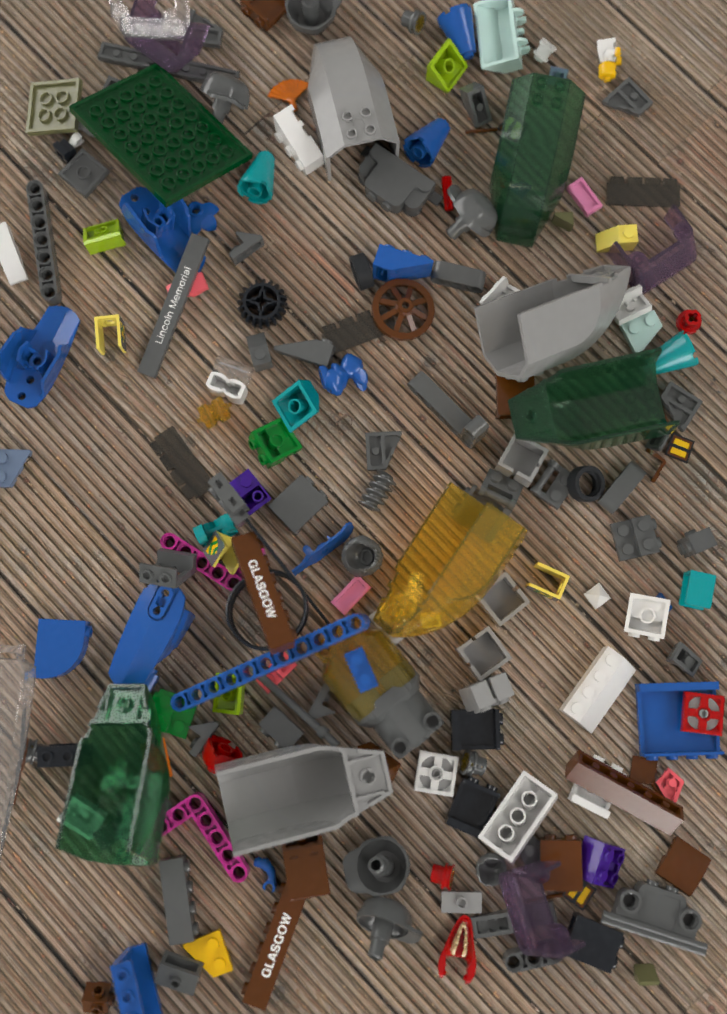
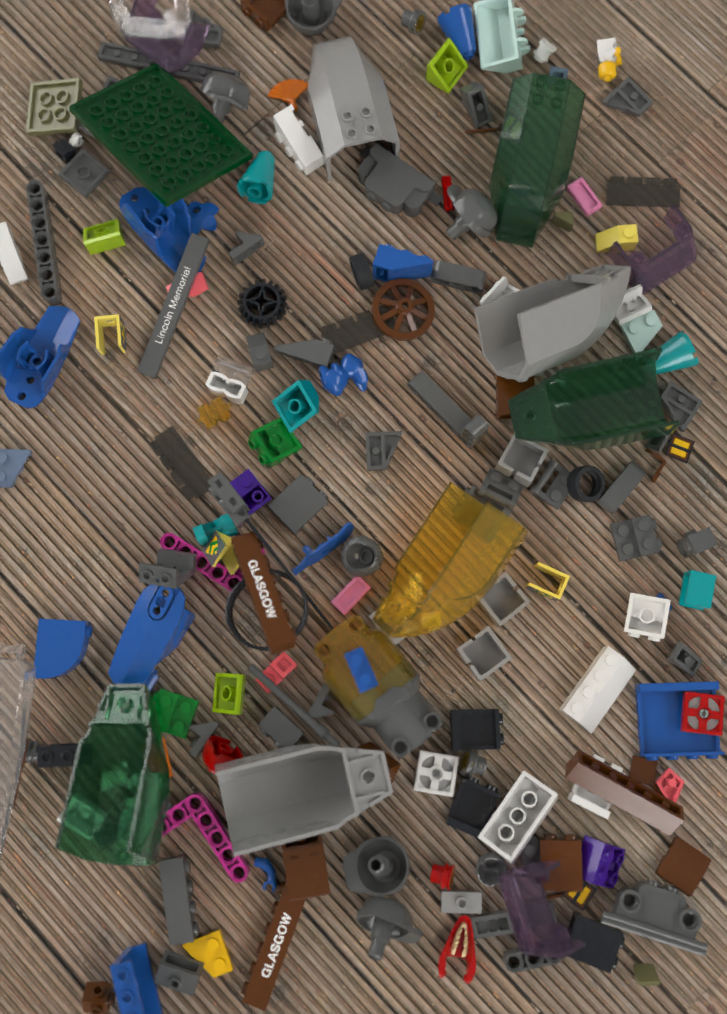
blue beam [170,613,370,712] -> none
dark grey piece [358,469,397,512] -> none
blue cone [403,118,450,168] -> none
light grey piece [458,672,515,714] -> none
white slope [584,583,611,610] -> none
red piece [676,310,702,335] -> none

